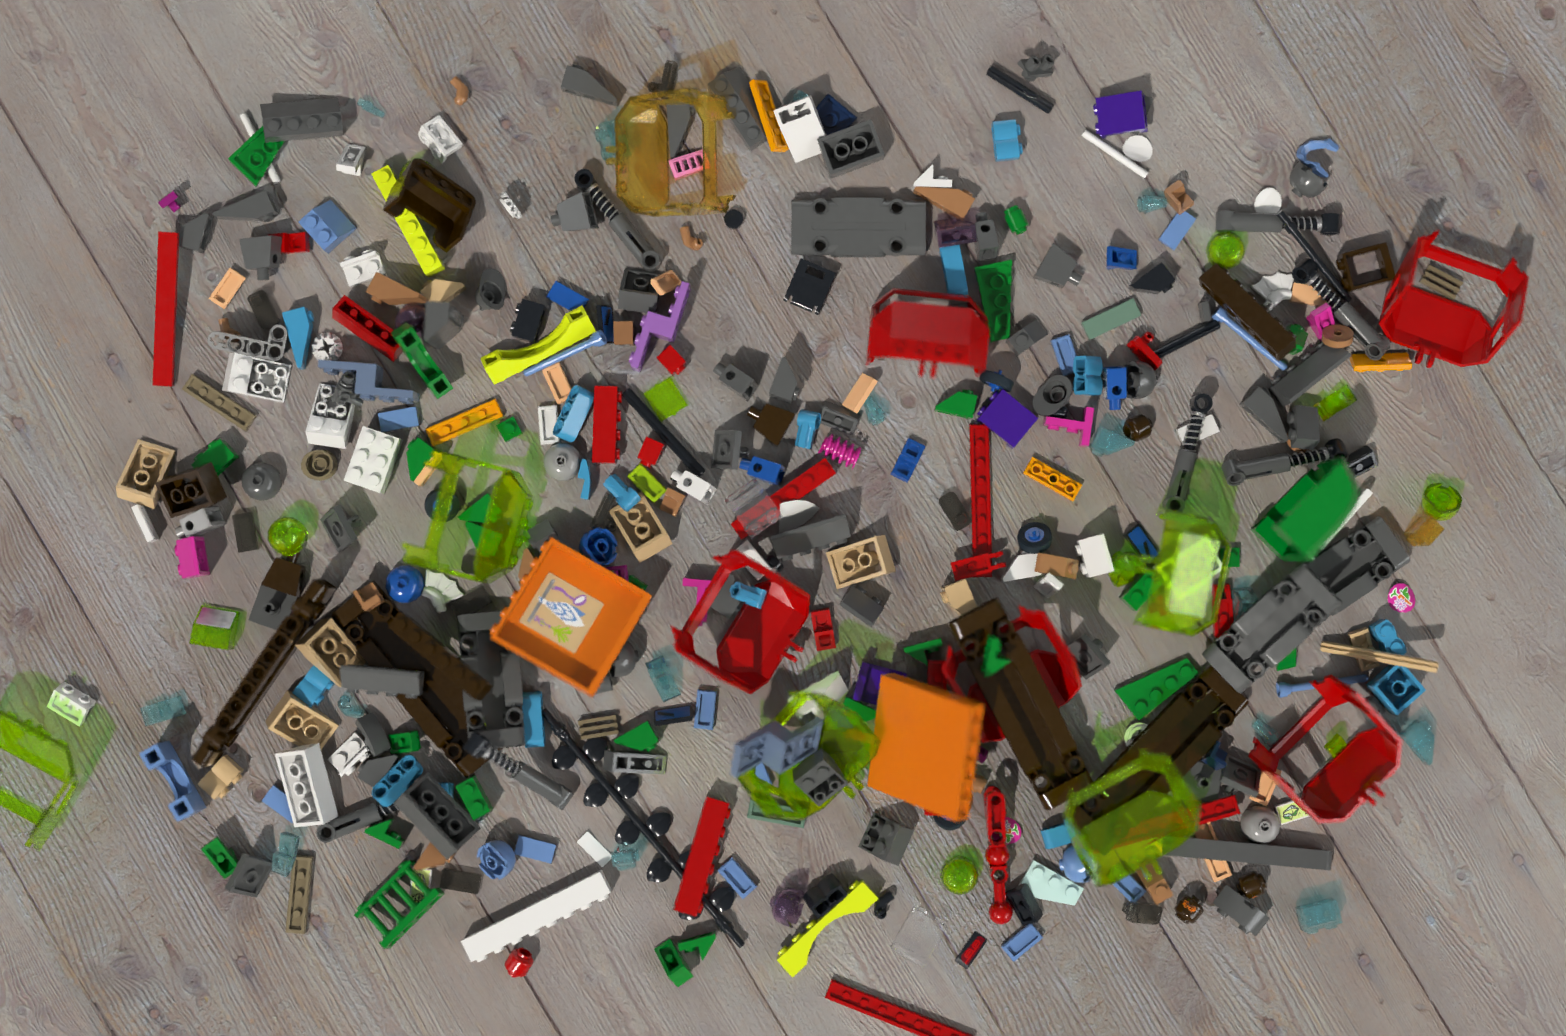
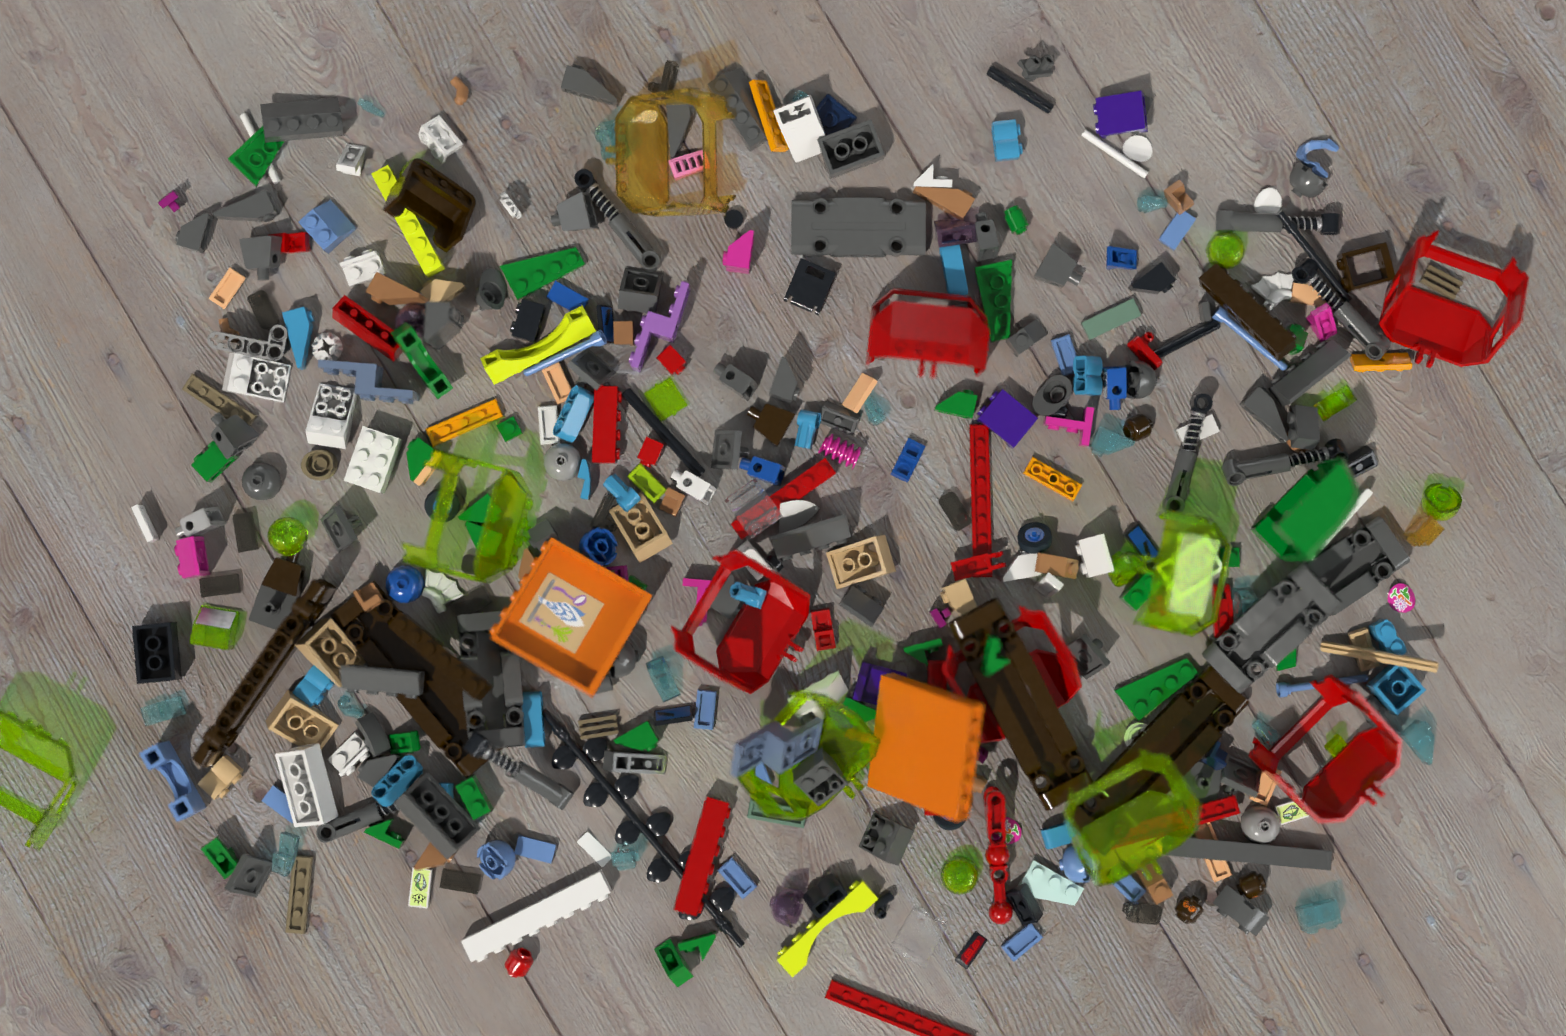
bracket [47,682,96,727] -> none
tan slope [116,439,175,509] -> none
red tile [153,231,179,387] -> none
dark brown brick [155,462,227,518] -> none
dark grey piece [331,371,363,407] -> none
green fence [354,860,445,949] -> none
medium blue tile [378,406,420,433] -> none
light nougat tile [651,270,681,295] -> none
medium nougat arm [680,226,703,250] -> none
black wheel [979,370,1014,392] -> none
medium nougat piece [1322,325,1354,348] -> none
none -> black brick [132,622,182,684]
none -> clear smoke tile [199,574,241,598]
none -> dark grey torso [211,412,259,459]
none -> green wing [500,247,585,300]
none -> dark grey tile [567,348,616,390]
none -> dark pink slope [722,230,754,274]
none -> magenta tile [929,608,951,628]

